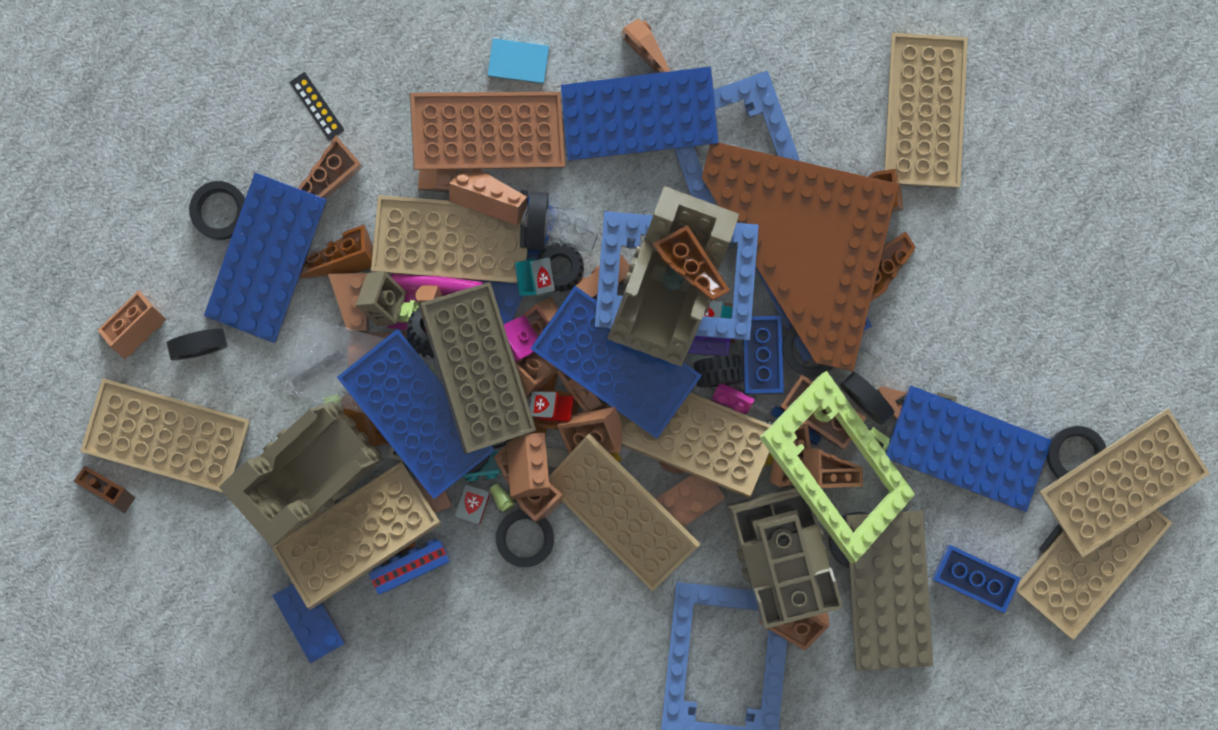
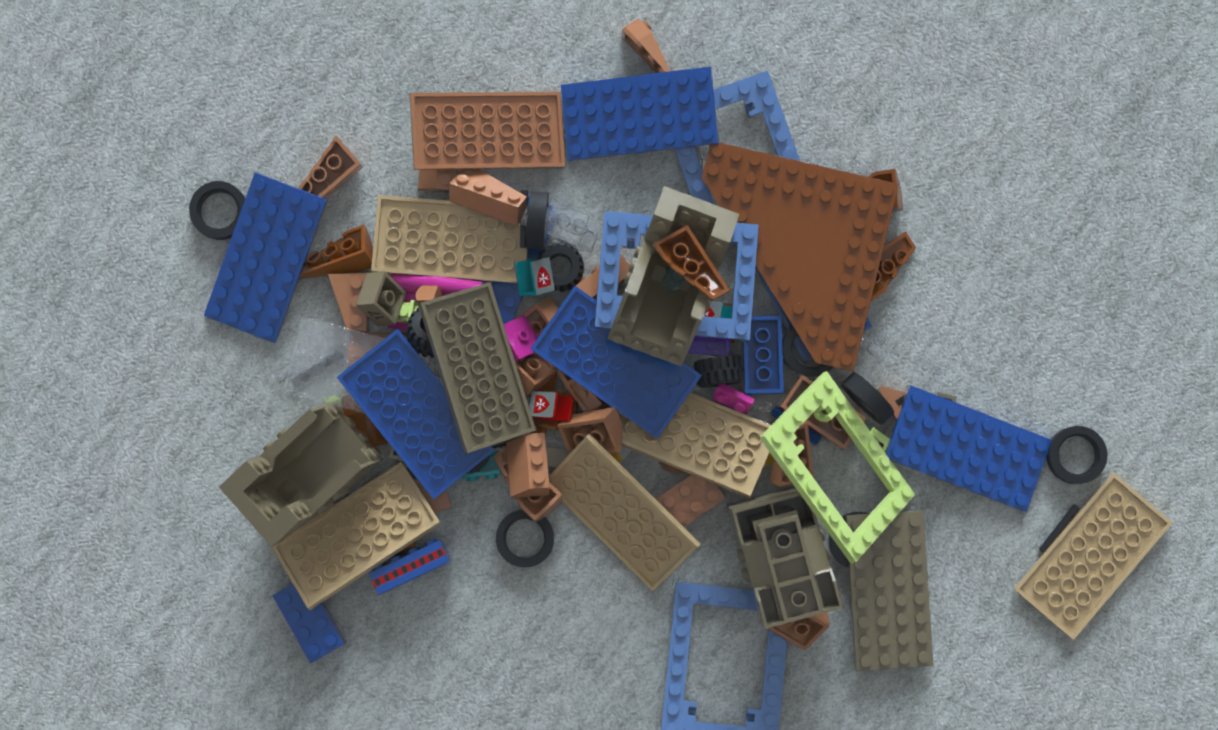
reddish brown slope [74,466,135,514] -> none
tan plate [80,378,251,492] -> none
nougat slope [98,290,167,359] -> none
black tyre [166,328,227,360] -> none
black sticker [289,72,344,141] -> none
light grey piece [455,484,491,524] -> none
medium azure tile [488,38,549,84] -> none
yellowish green cone [489,483,515,513] -> none
nougat wedge [803,449,863,488] -> none
tan plate [884,33,968,188] -> none
blue brick [931,545,1021,613] -> none
tan plate [1039,408,1210,558] -> none

